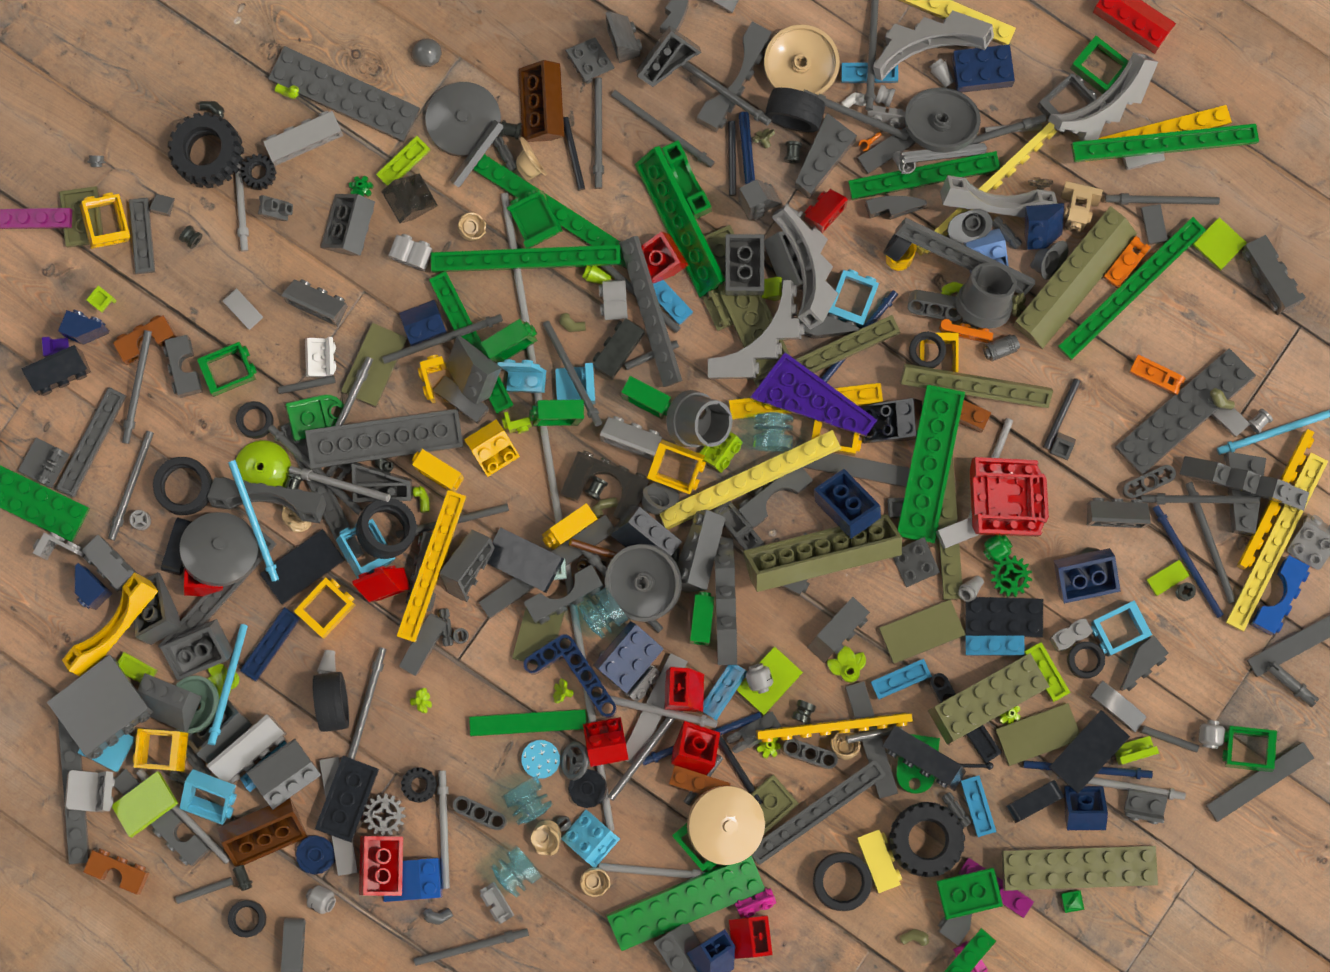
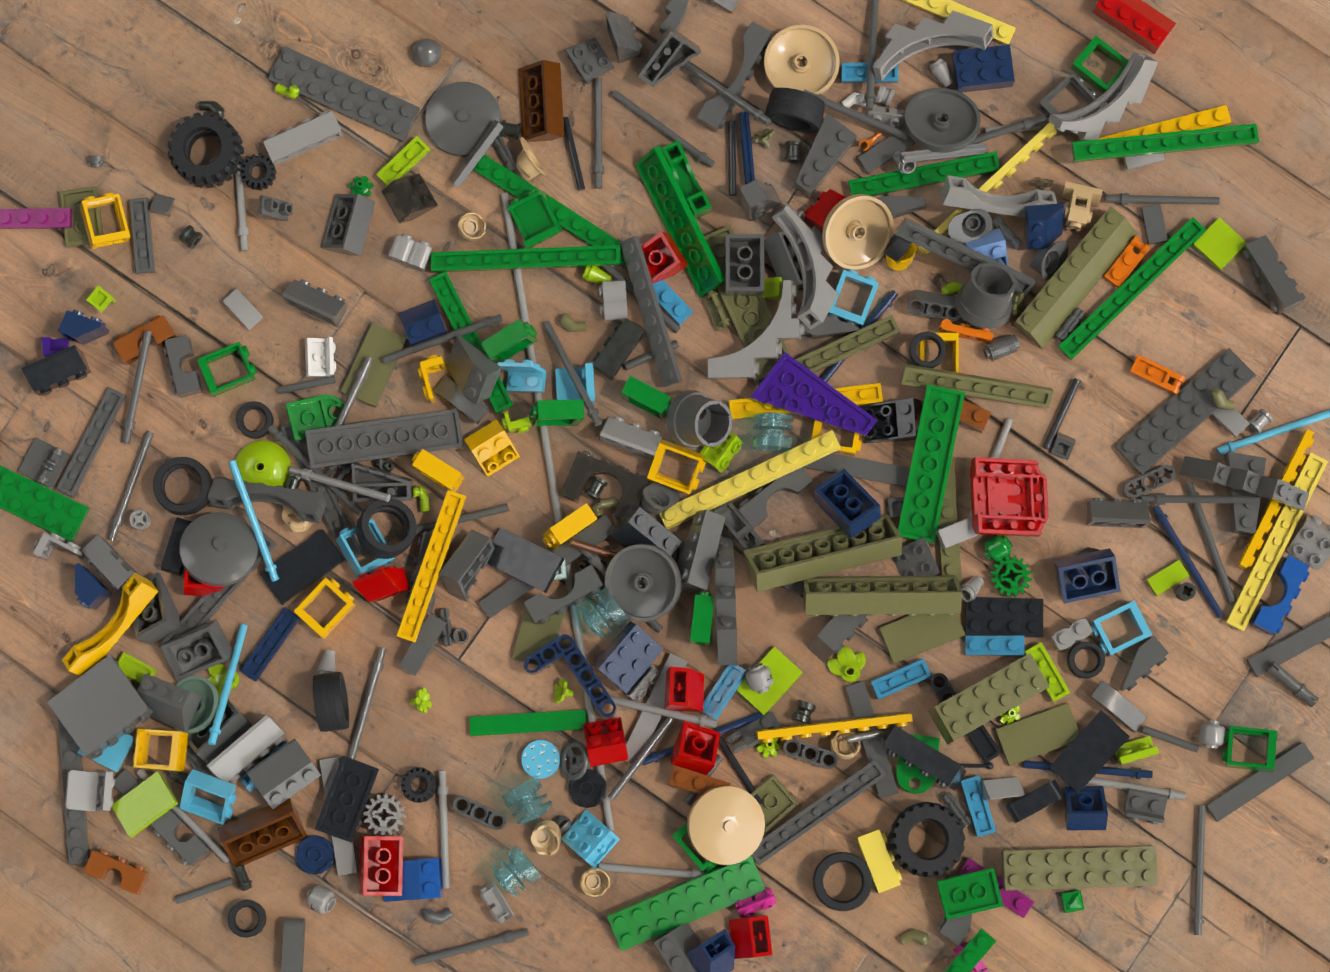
none -> olive slope [803,576,962,617]
none -> tan dish [822,194,894,270]
none -> light grey slope [982,777,1025,800]
none -> dark grey axle [1056,308,1085,342]
none -> dark grey bar [1192,805,1206,935]

